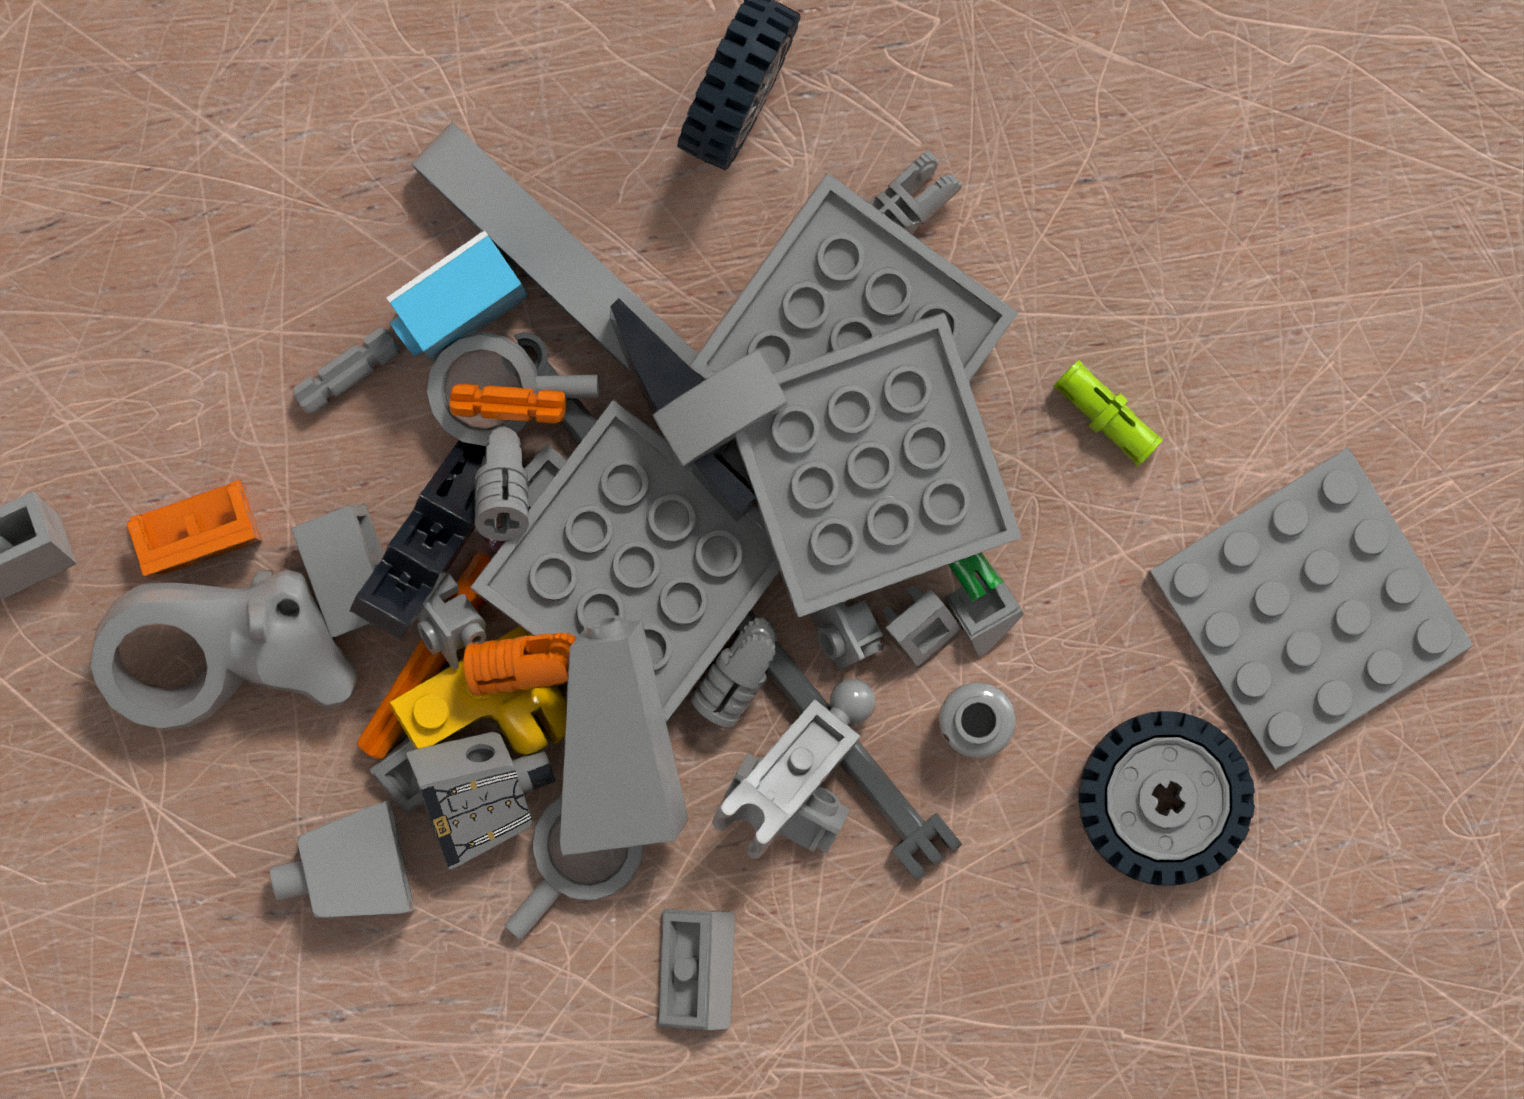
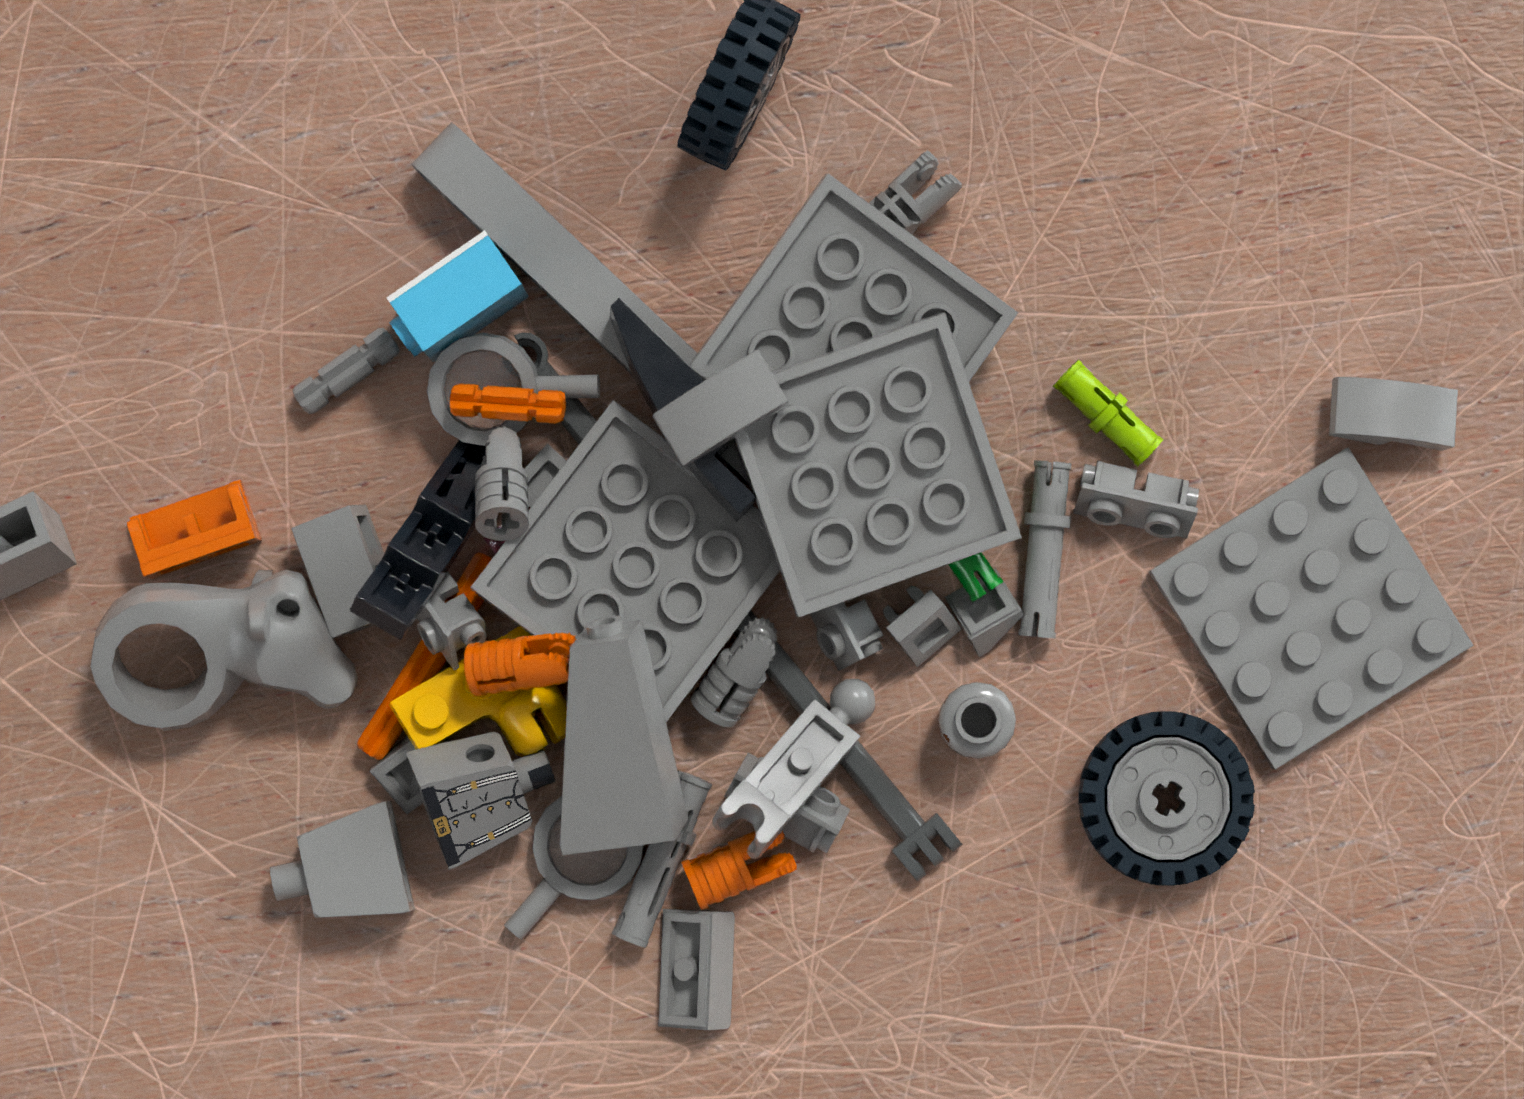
none -> light grey pin [612,770,712,948]
none -> orange hinge [681,830,797,911]
none -> light grey pin [1018,460,1072,639]
none -> light grey hinge [1073,461,1199,538]
none -> light grey slope [1329,377,1458,451]

